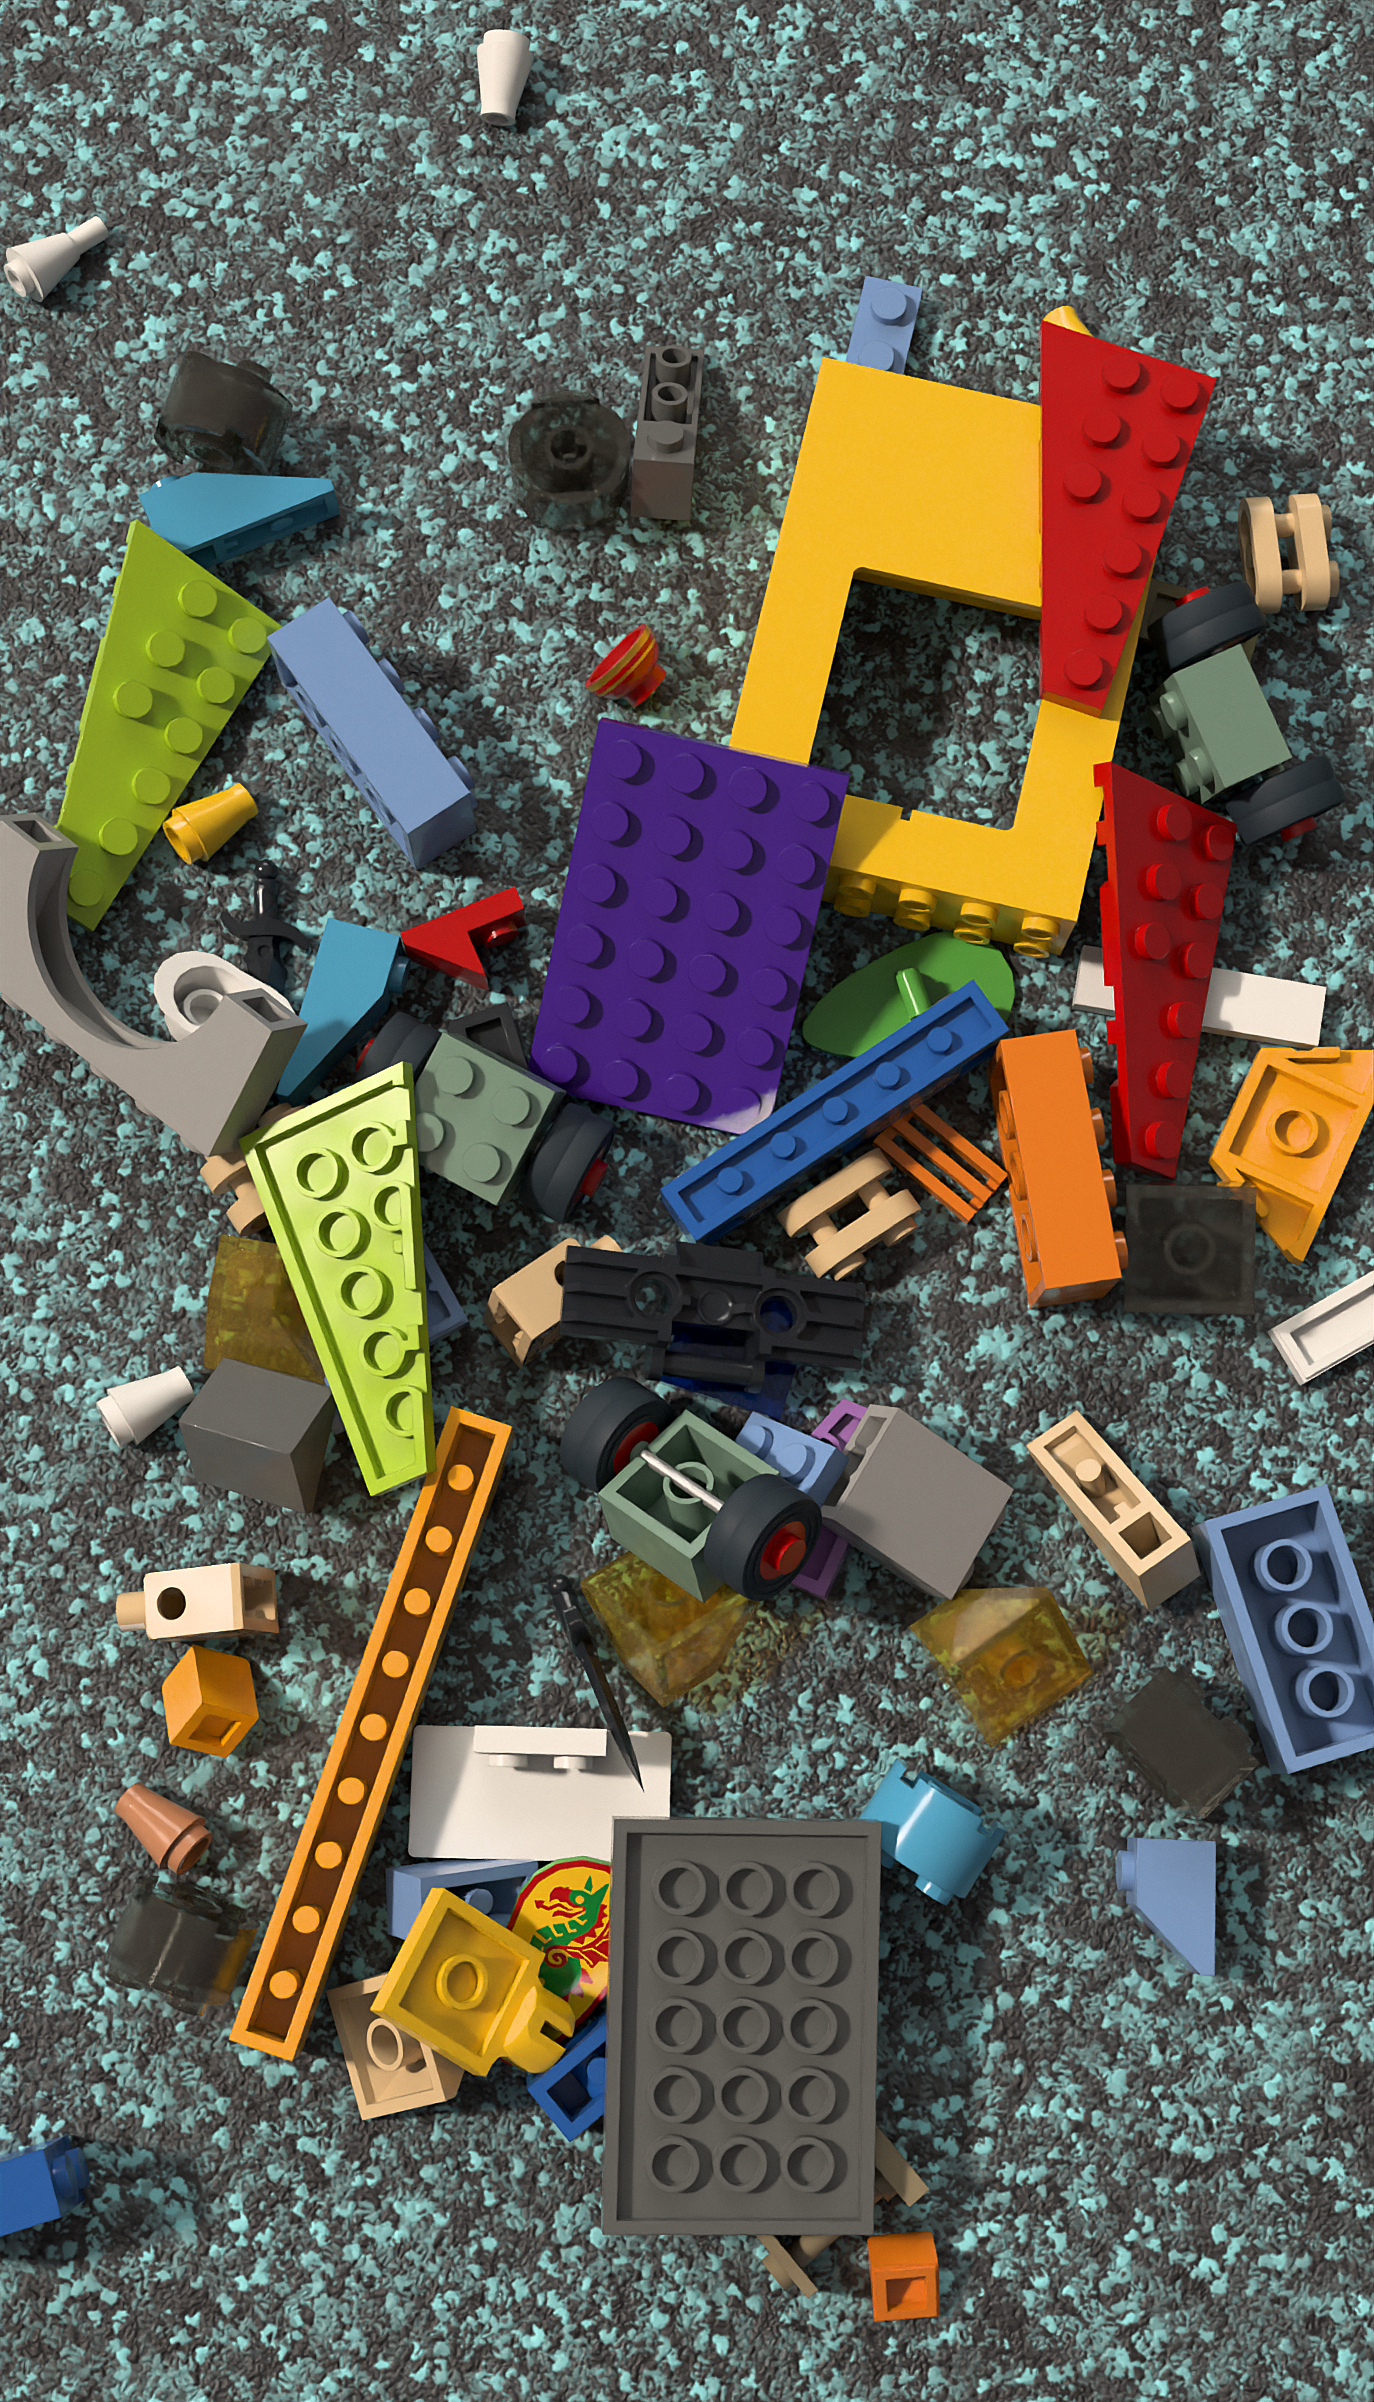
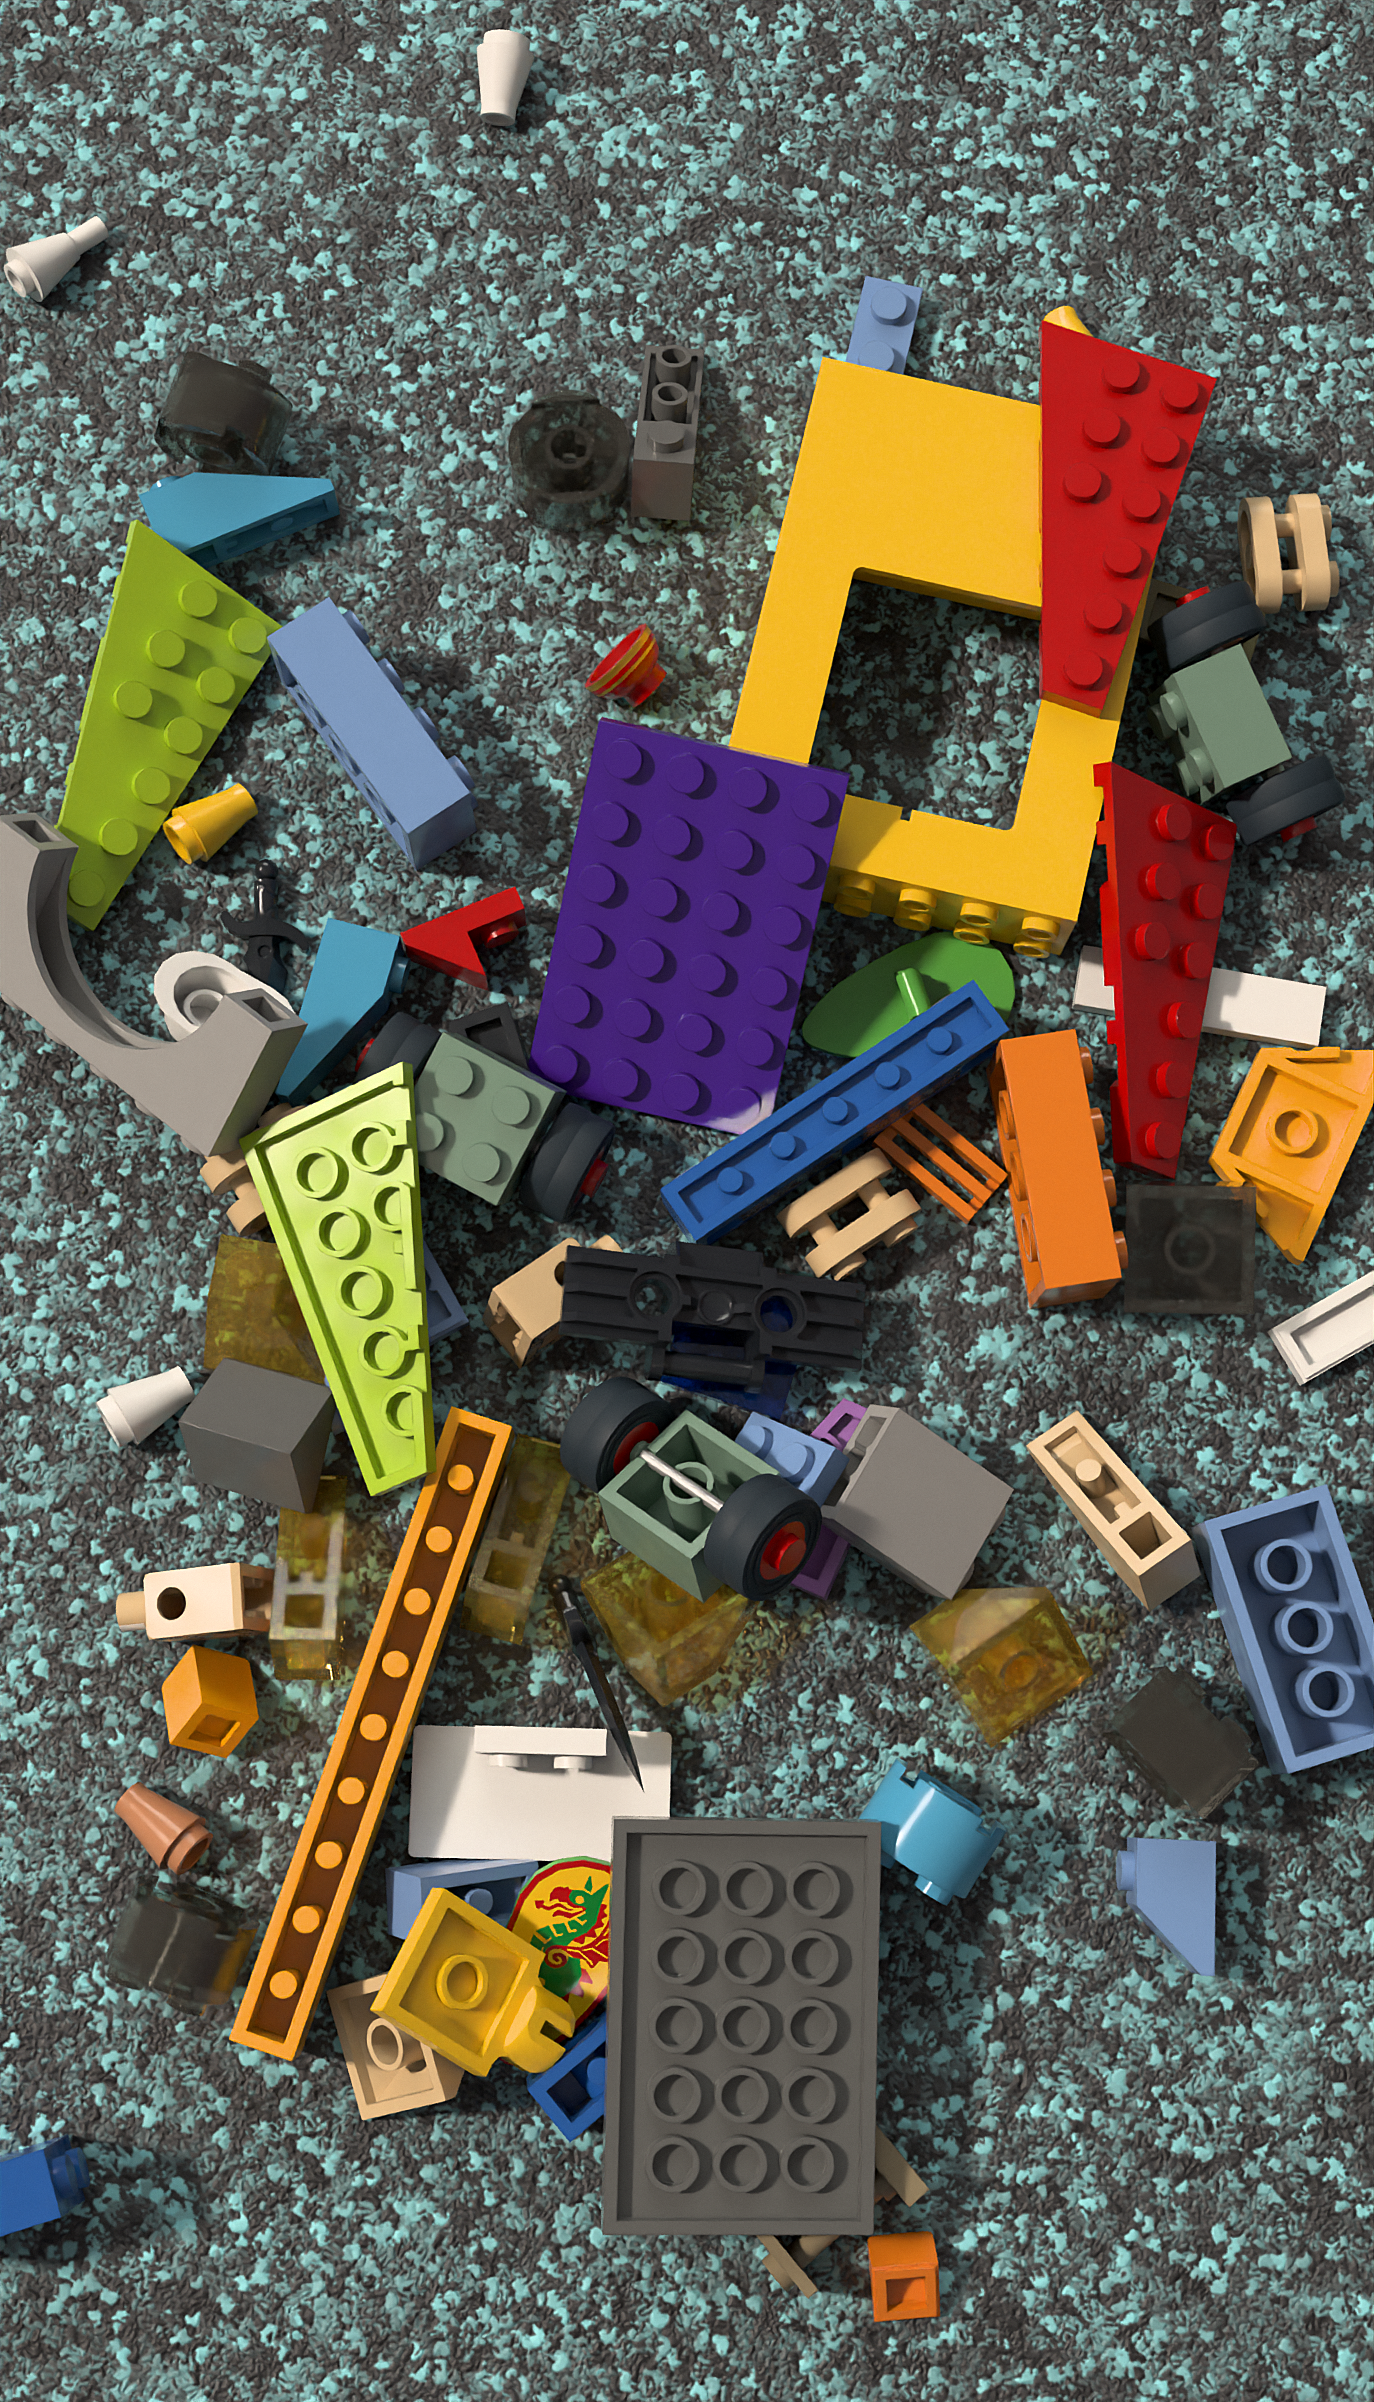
none -> clear yellow slope [269,1475,348,1680]
none -> clear yellow slope [460,1433,572,1645]

